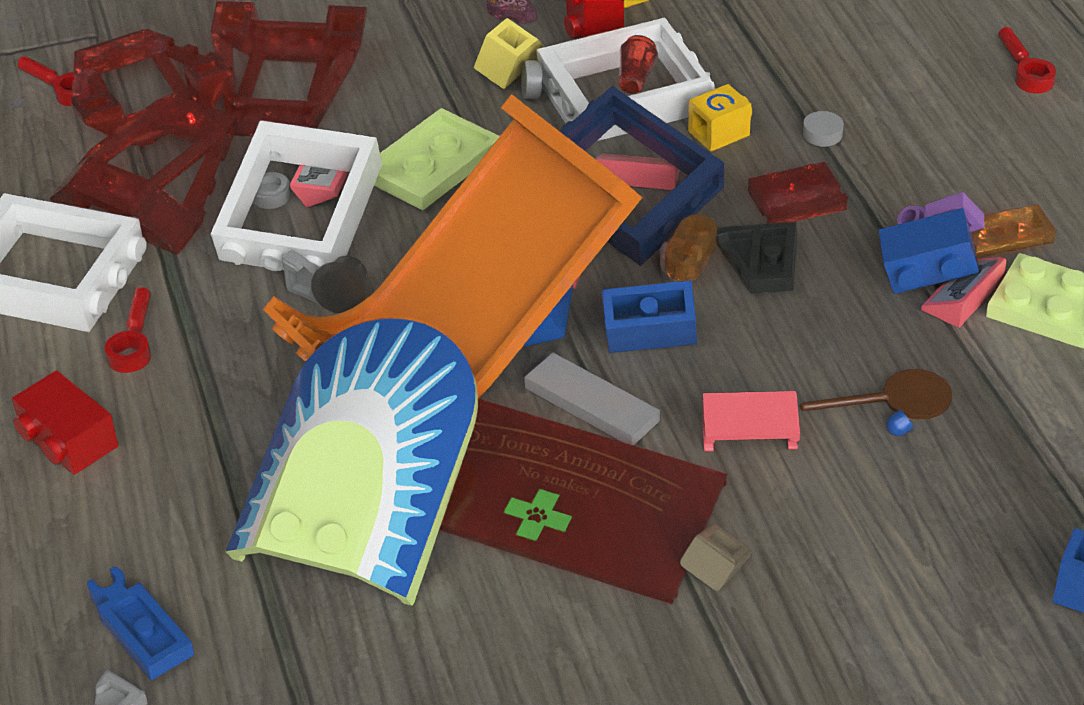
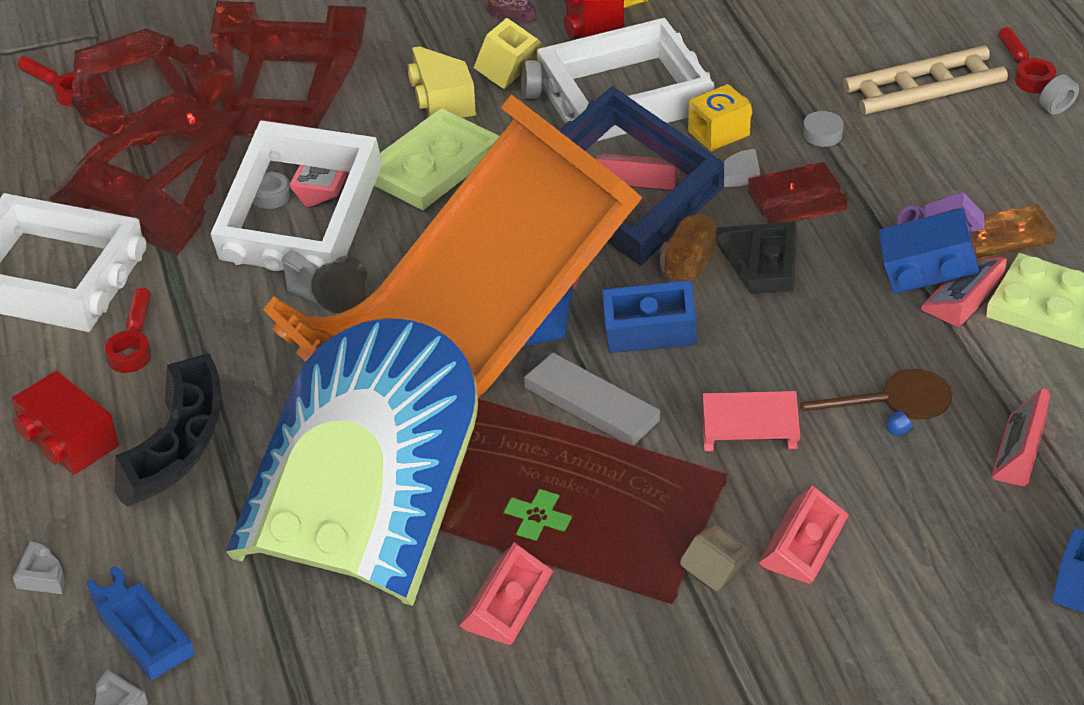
clear red cone [619,35,658,94] -> none
none -> light grey tile [13,541,65,594]
none -> black brick [114,353,221,507]
none -> light yellow slope [407,46,476,118]
none -> coral slope [459,542,553,645]
none -> light grey tile [724,149,760,187]
none -> coral slope [758,485,849,584]
none -> tan bar [843,45,1008,115]
none -> coral slope [992,388,1051,487]
none -> light grey tile [1039,74,1079,115]

